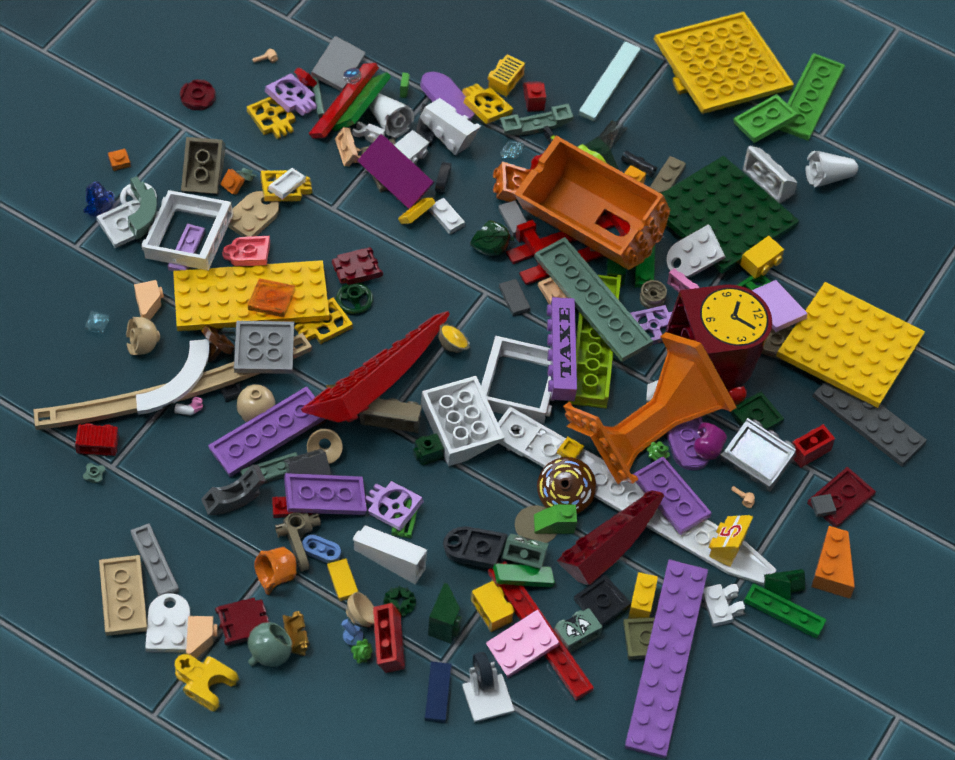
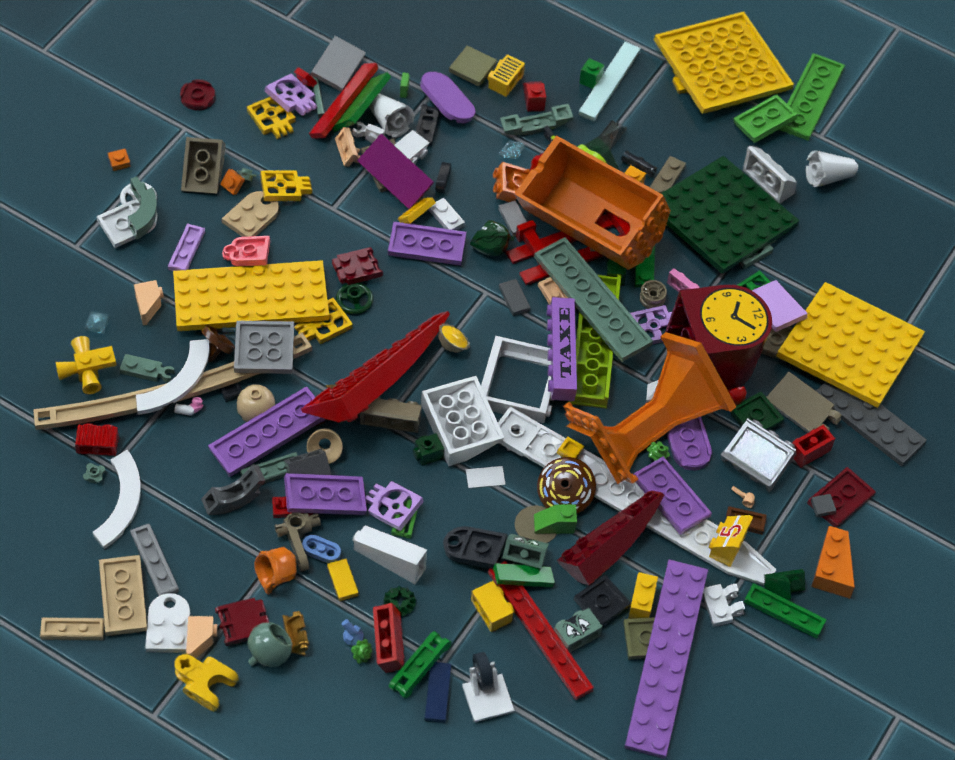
clear blue hair [83,181,115,217] -> none
tan cylinder [126,317,160,355] -> none
white piece [142,190,234,270] -> none
clear orange tile [248,278,295,318] -> none
light nougat hand [252,49,278,63] -> none
white tile [268,168,306,199] -> none
tile [343,68,362,83] -> none
tan piece [346,592,374,627] -> none
white wedge [420,98,481,155] -> none
dark green slope [428,583,462,644] -> none
yellow piece [462,84,513,124] -> none
bright pink plate [486,610,560,678] -> none
white plate [667,225,726,278] -> none
magenta helmet [694,423,727,460] -> none
yellow brick [740,236,784,279] -> none
none -> tan tile [40,618,105,640]
none -> yellow brick [55,336,117,394]
none -> white tile [93,450,141,549]
none -> sand green plate [119,354,174,382]
none -> medium lavender plate [388,222,466,266]
none -> green plate [389,631,451,699]
none -> olive tile [449,46,497,86]
none -> white sticker [466,466,505,488]
none -> green brick [579,58,604,89]
none -> reddish brown tile [725,506,767,535]
none -> dark tan tile [767,372,842,433]

